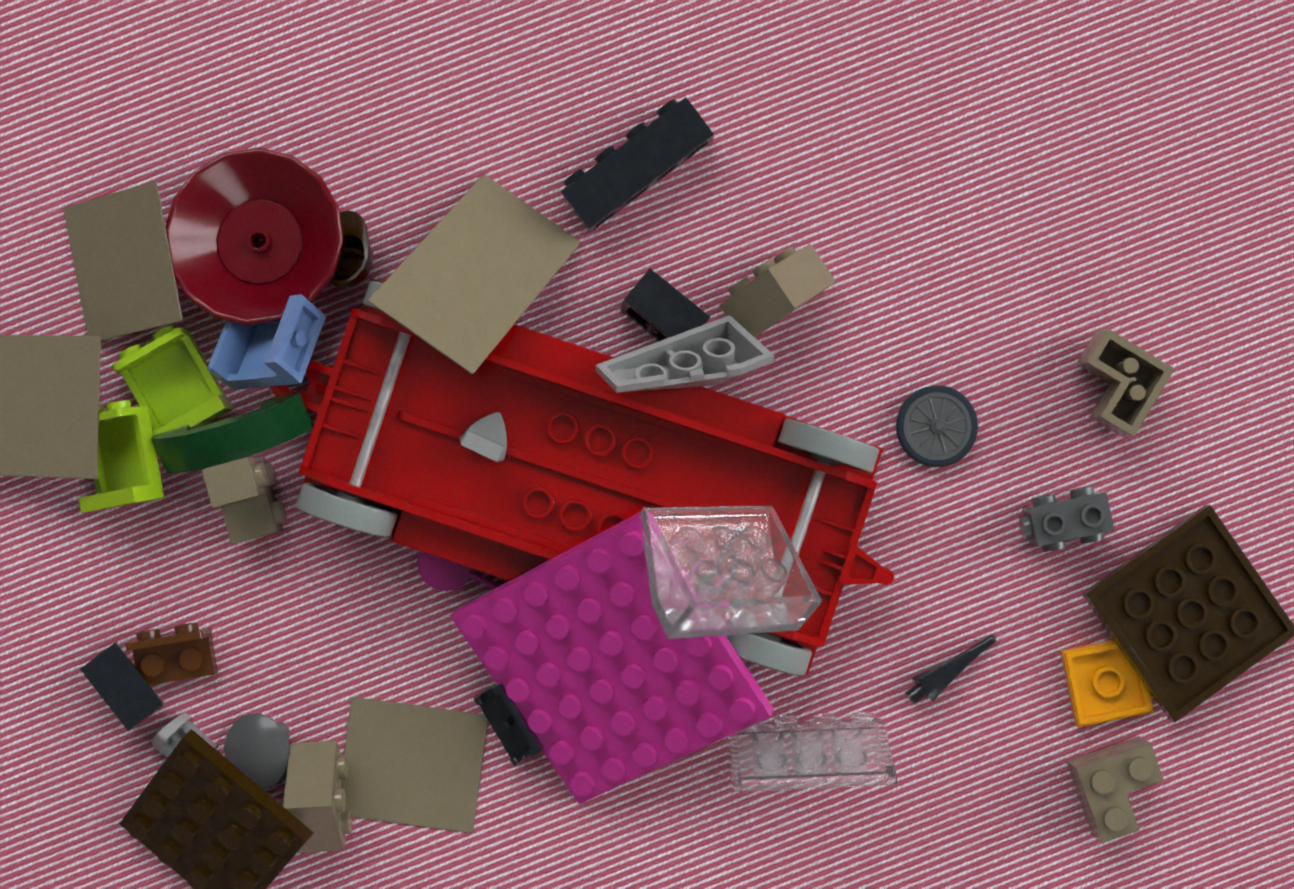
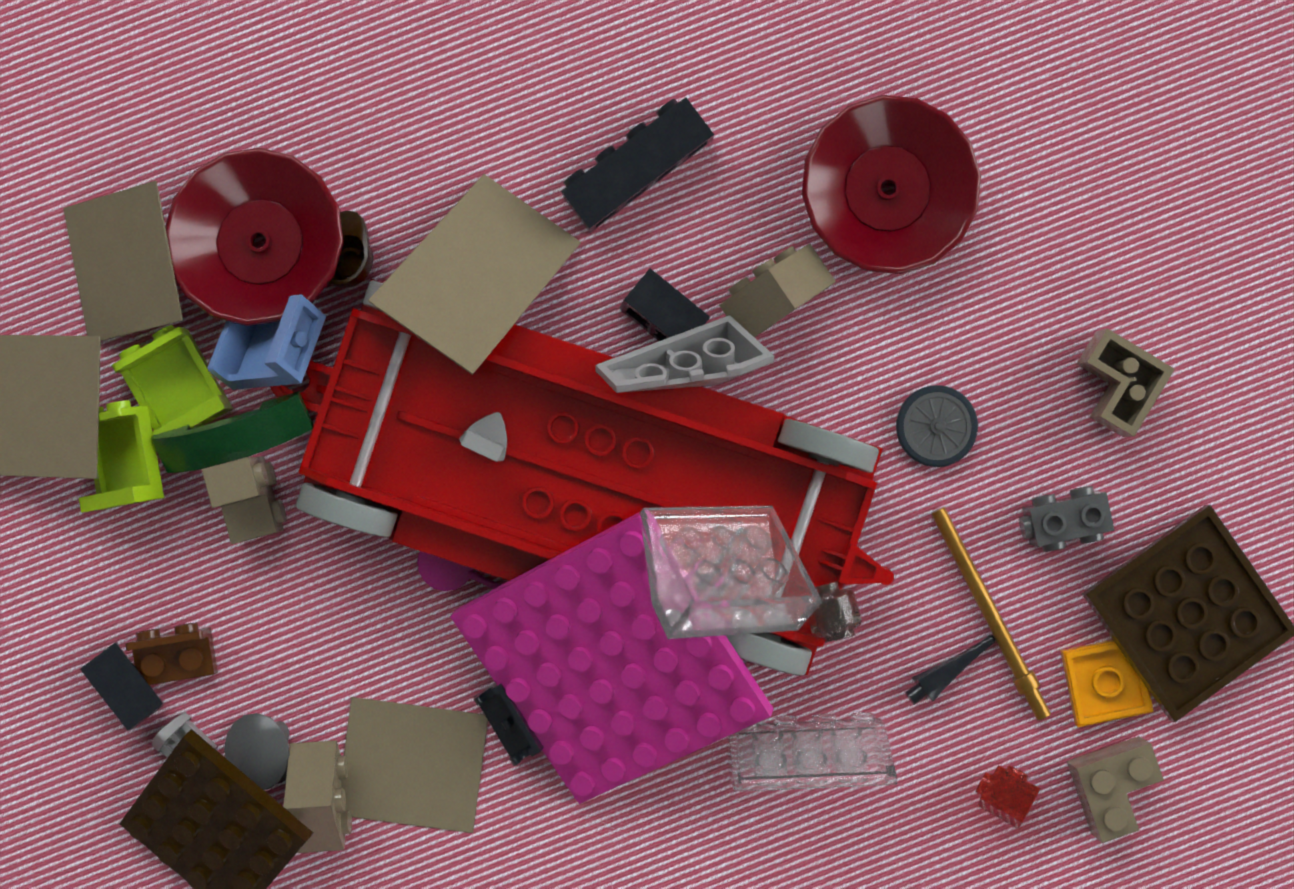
none -> dark red dish [802,95,981,274]
none -> clear smoke head [805,582,862,643]
none -> pearl gold bar [931,507,1051,720]
none -> clear red brick [975,765,1041,829]

